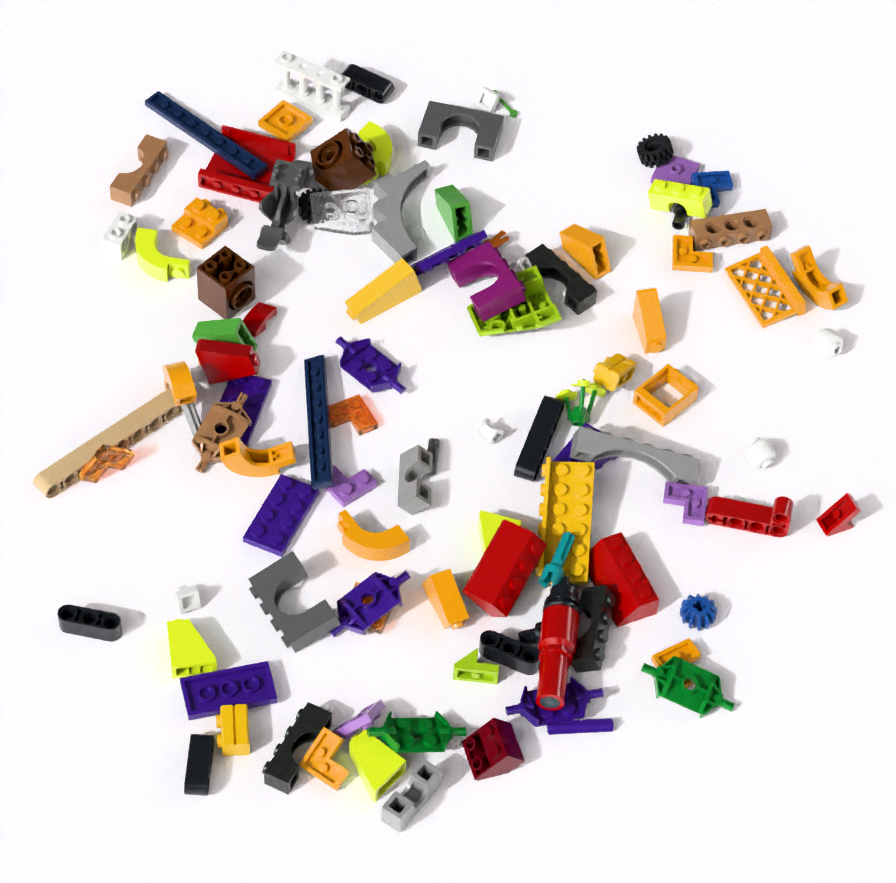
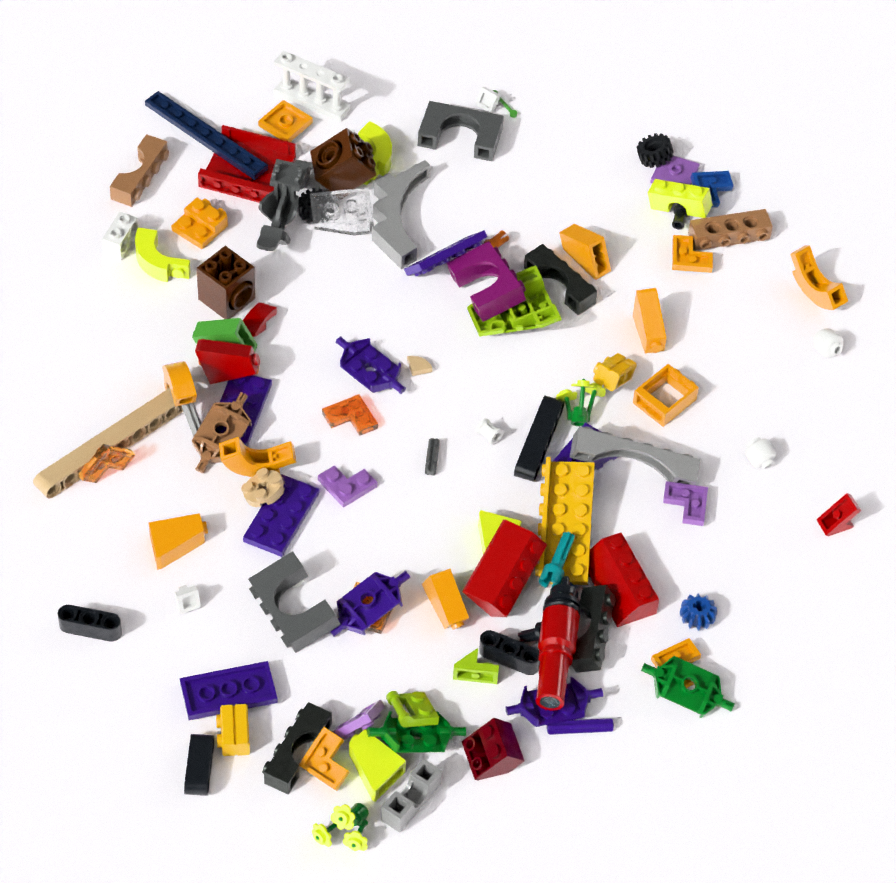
neon yellow slope [167,619,217,679] -> none
dark blue tile [304,354,334,490] -> none
light orange arch [337,509,410,561] -> none
black beam [341,64,395,104] -> none
yellow slope [345,258,422,324] -> none
light grey arch [397,444,433,515] -> none
bright green slope [434,184,473,242] -> none
white bush [508,256,532,273] -> none
red beam [705,496,793,538] -> none
light orange fence [725,245,806,329] -> none
none -> light orange slope [148,513,208,570]
none -> tan plate [241,468,285,507]
none -> neon yellow plant [312,803,369,851]
none -> lime plate [386,691,439,727]
none -> tan tile [407,356,432,376]

